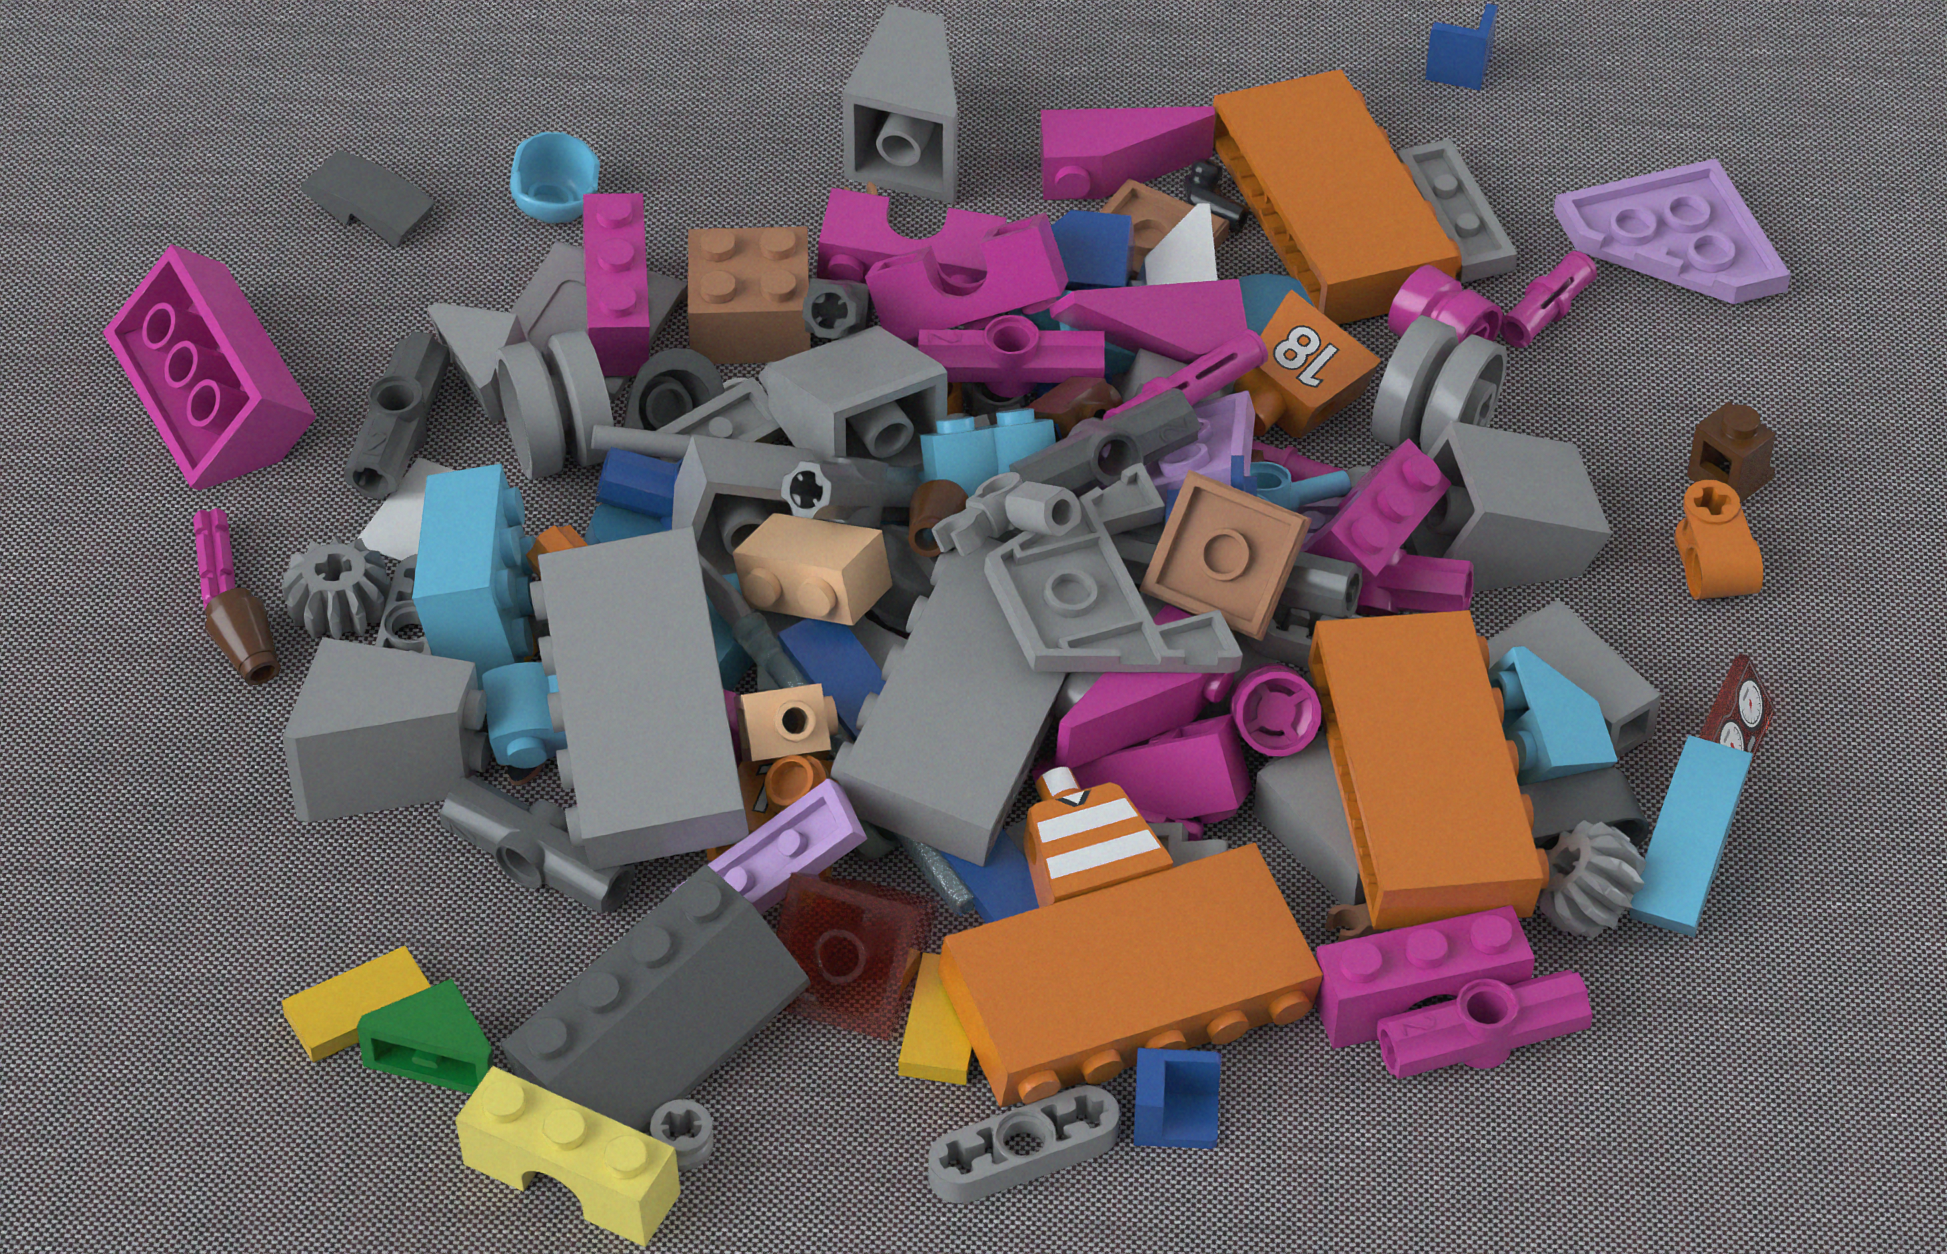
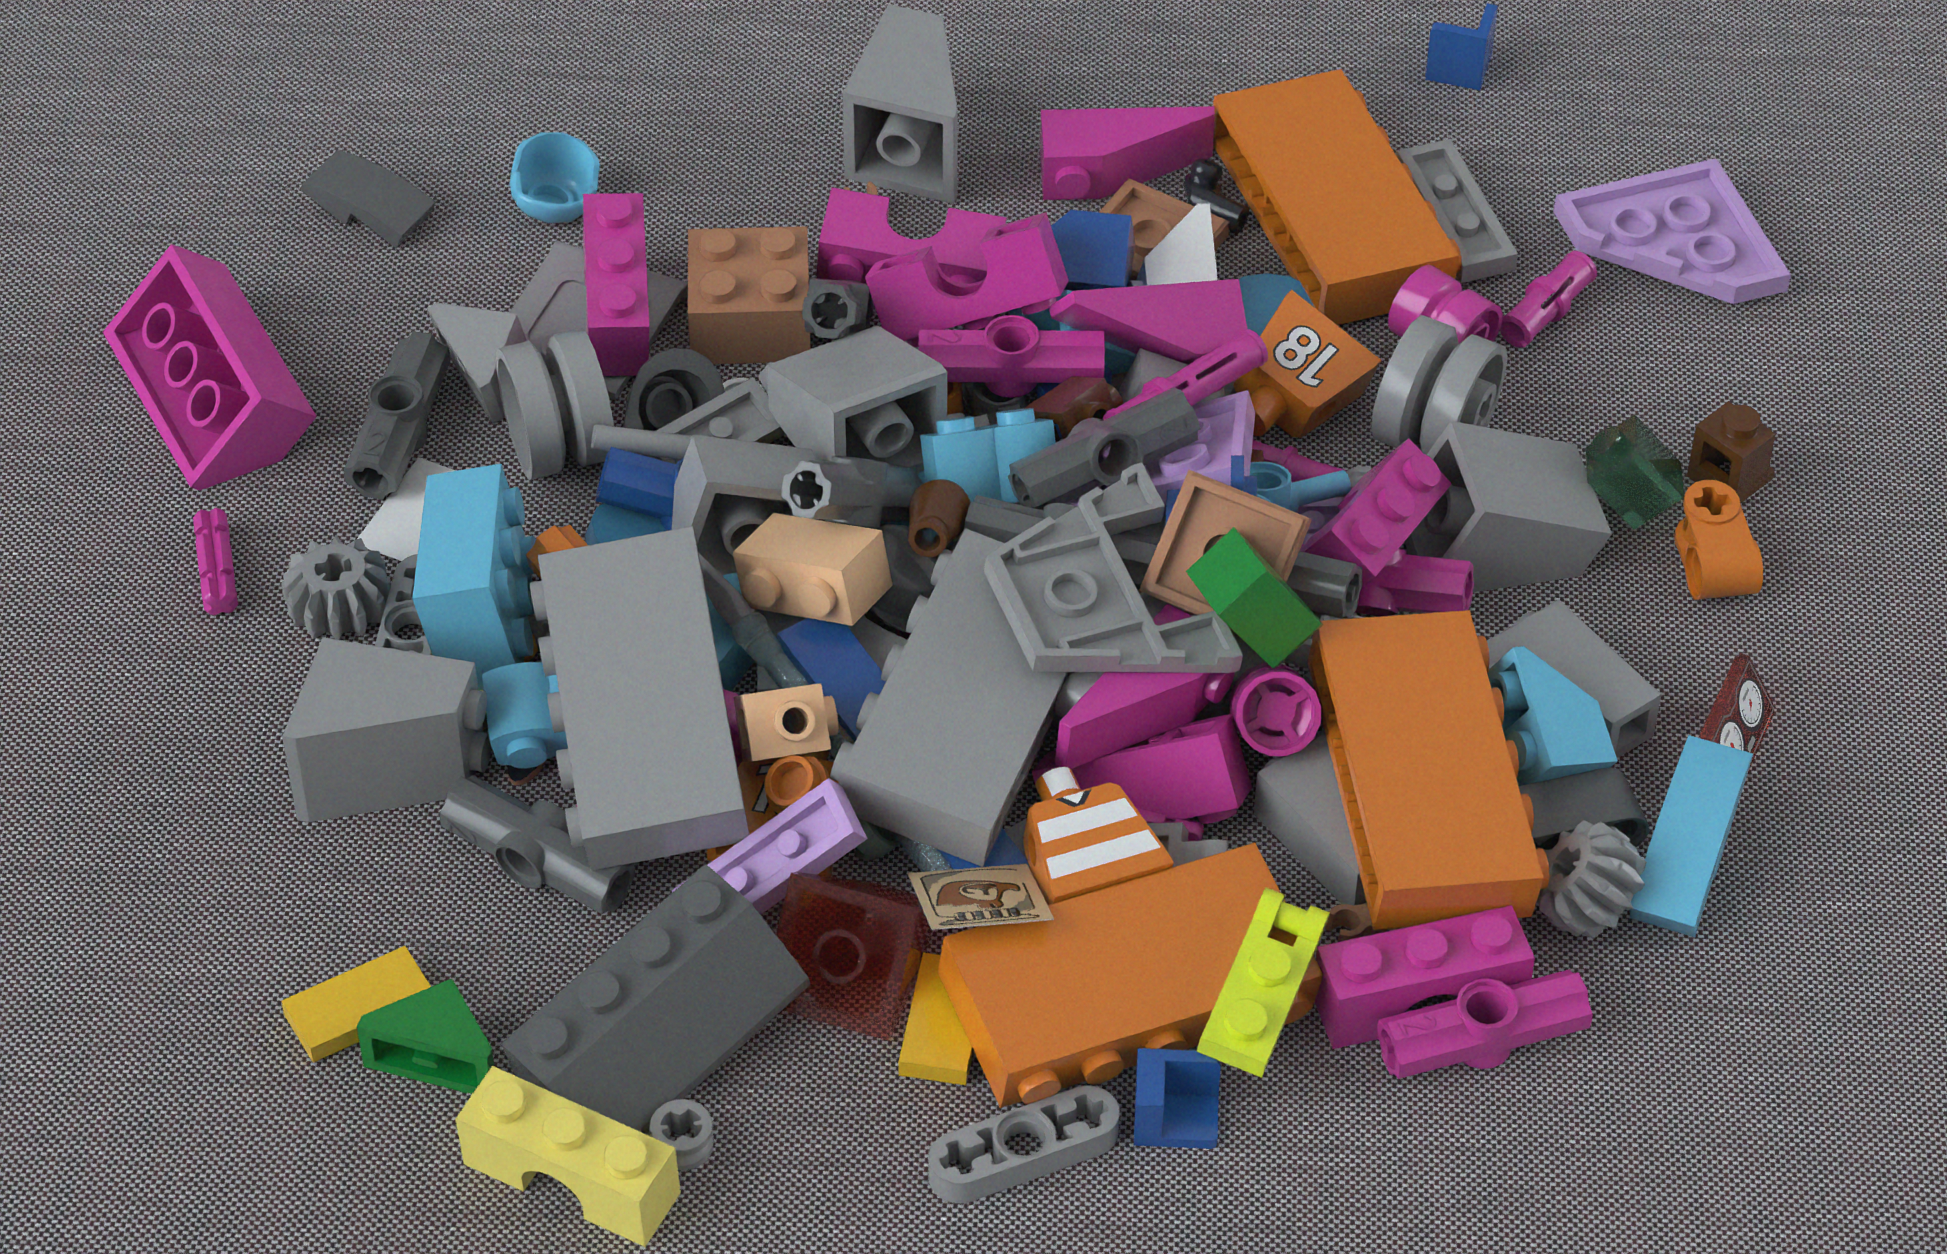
reddish brown cone [205,588,281,685] -> none
light grey bar [931,472,1081,557] -> none
none -> sticker [908,864,1054,930]
none -> green slope [1186,527,1324,669]
none -> neon yellow plate [1197,887,1330,1078]
none -> clear green brick [1586,415,1684,530]

